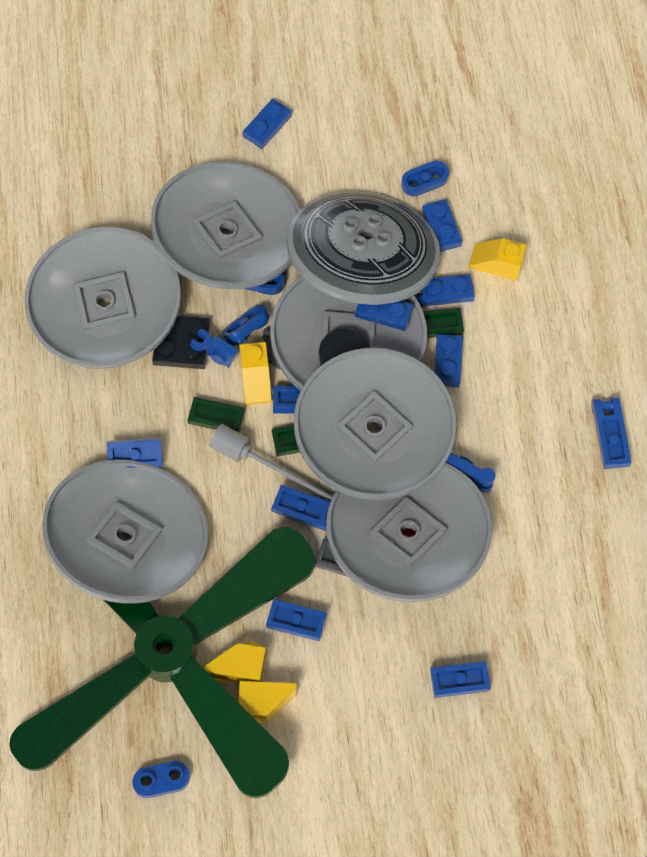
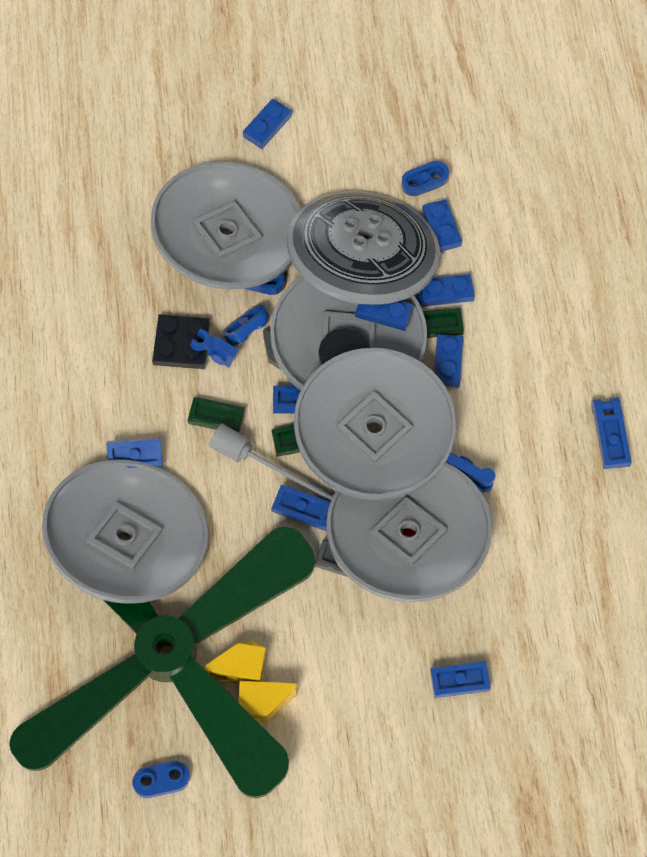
light grey dish [25,227,181,369] -> none
yellow slope [240,342,272,405] -> none
blue plate [266,599,327,642] -> none
yellow slope [468,238,527,281] -> none

